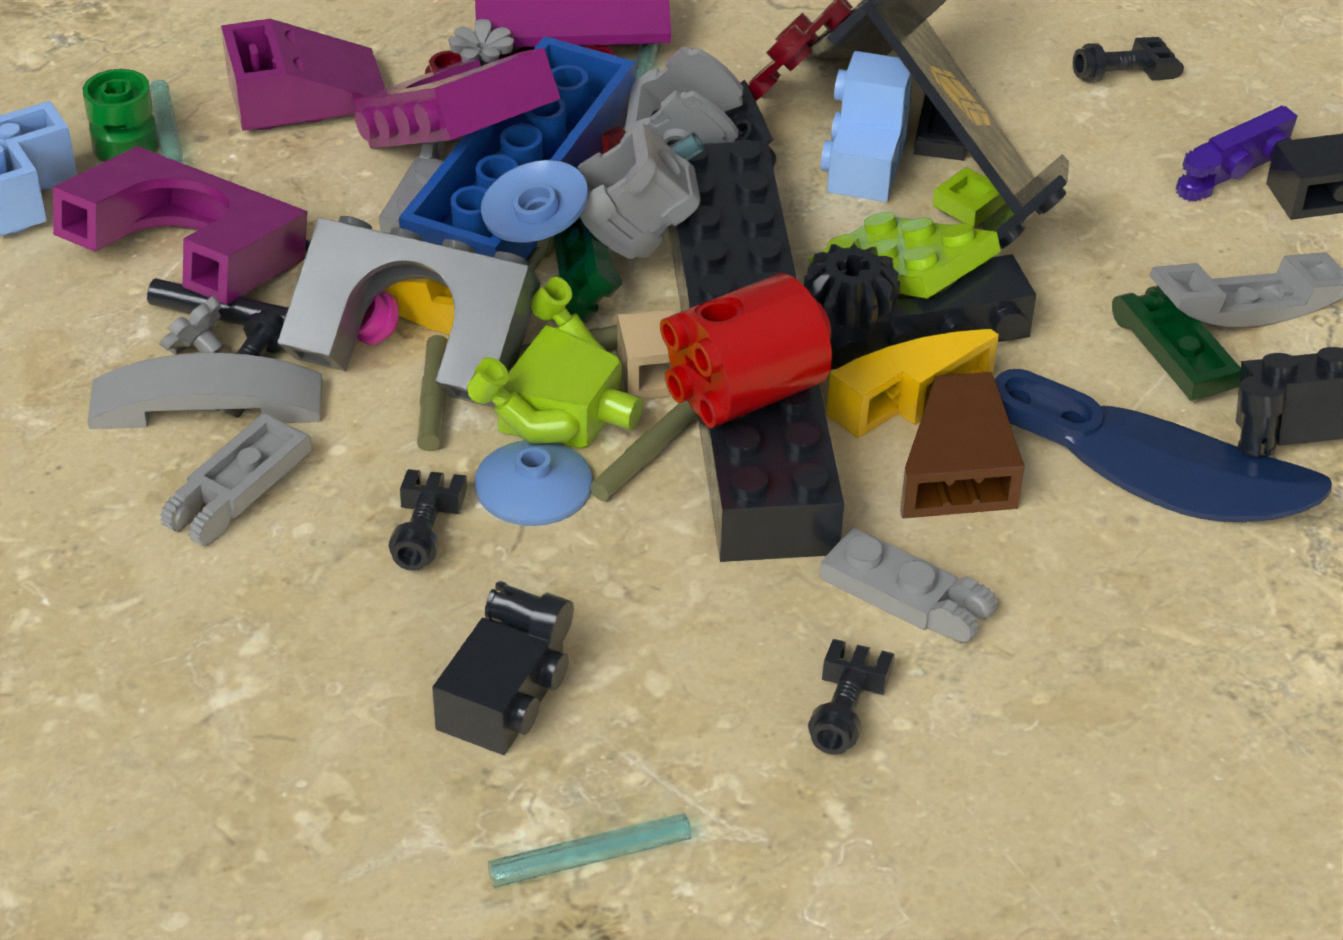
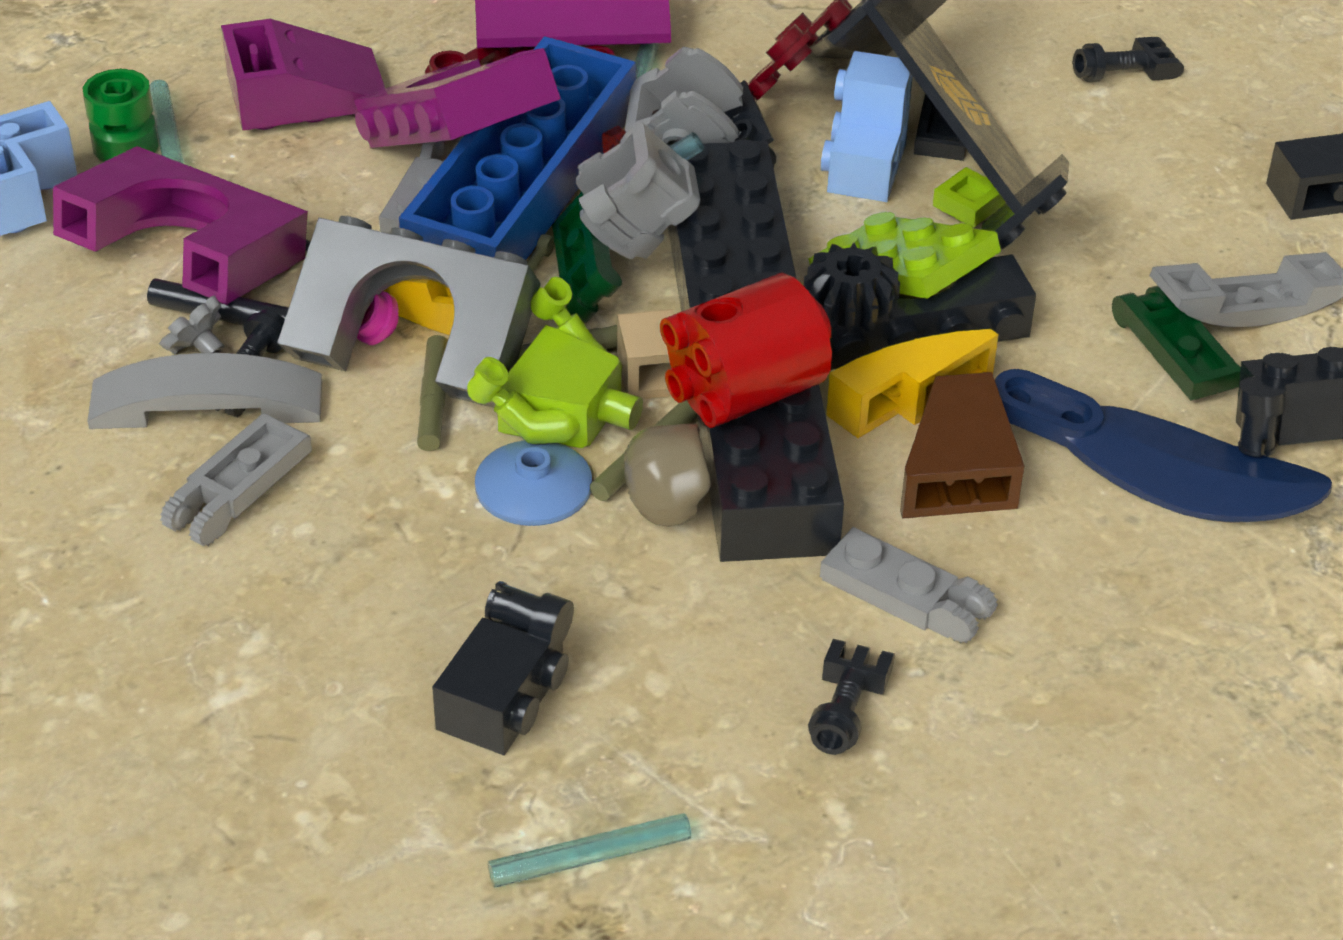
black hinge [388,469,467,571] -> none
light grey plant [448,19,514,66] -> none
medium blue dish [481,160,589,243] -> none
dark purple hinge [1175,105,1298,202] -> none
none -> dark tan hair [624,424,711,527]

